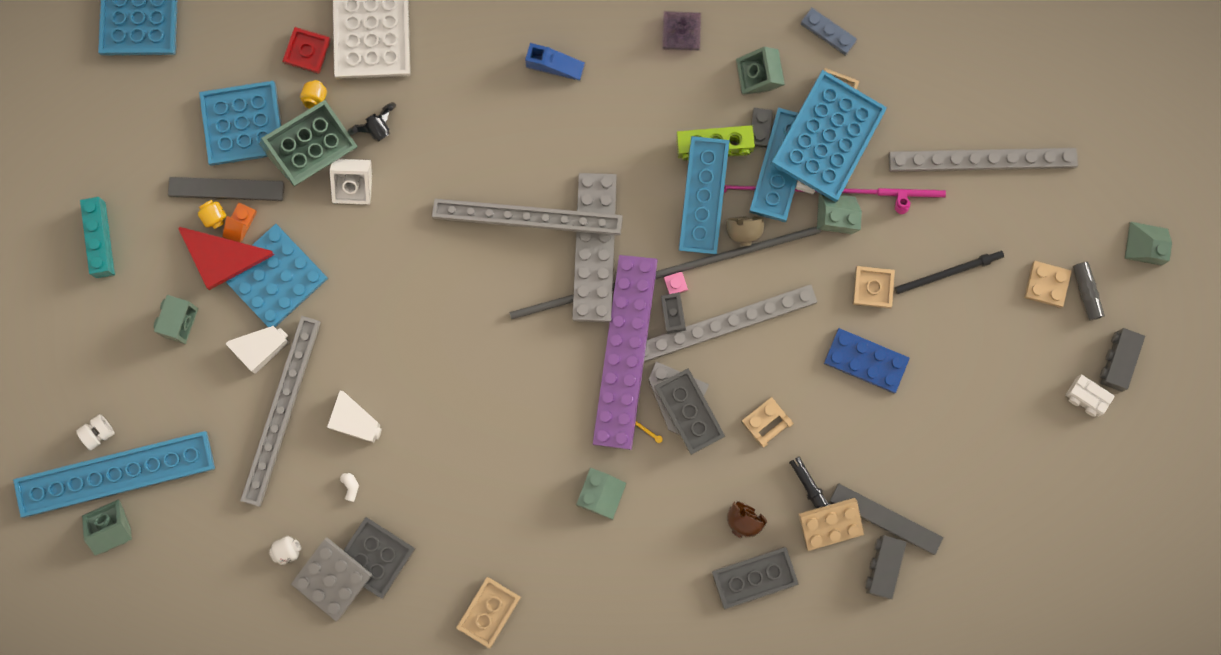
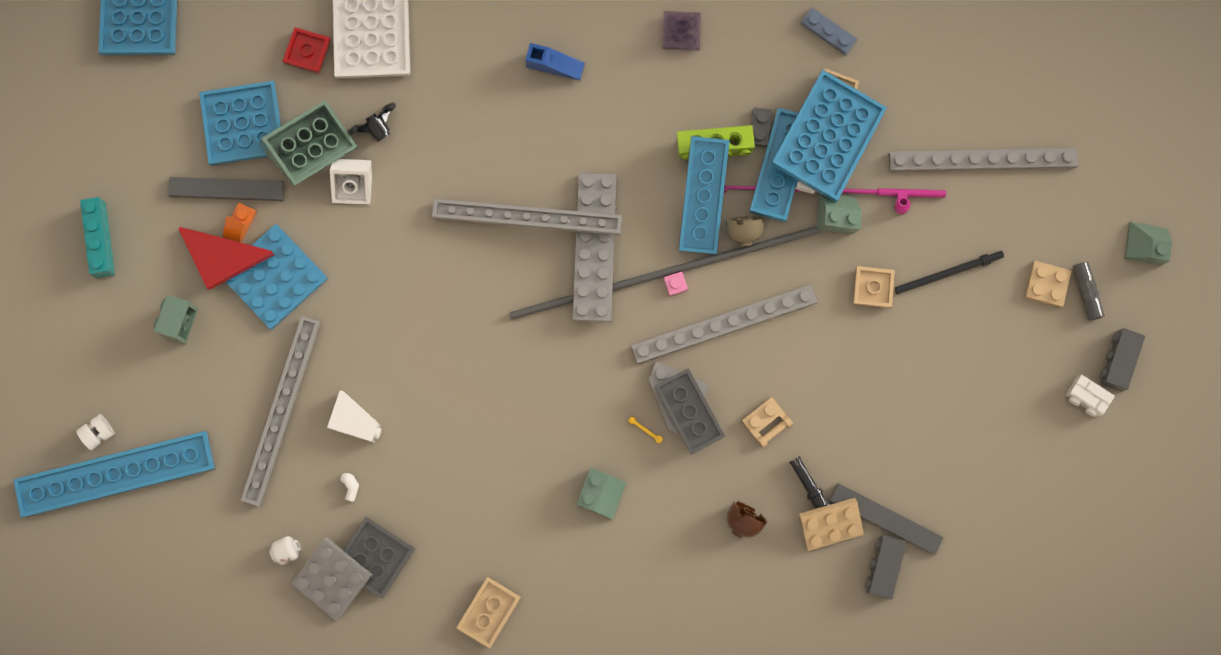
sand green slope [82,499,132,556] -> none
yellow head [197,200,227,229] -> none
white slope [226,326,290,374] -> none
yellow head [300,80,327,109] -> none
medium lavender plate [593,255,658,450] -> none
dark grey plate [661,292,686,334] -> none
dark grey plate [712,547,799,609] -> none
sand green slope [736,46,785,95] -> none
blue plate [824,328,910,394] -> none

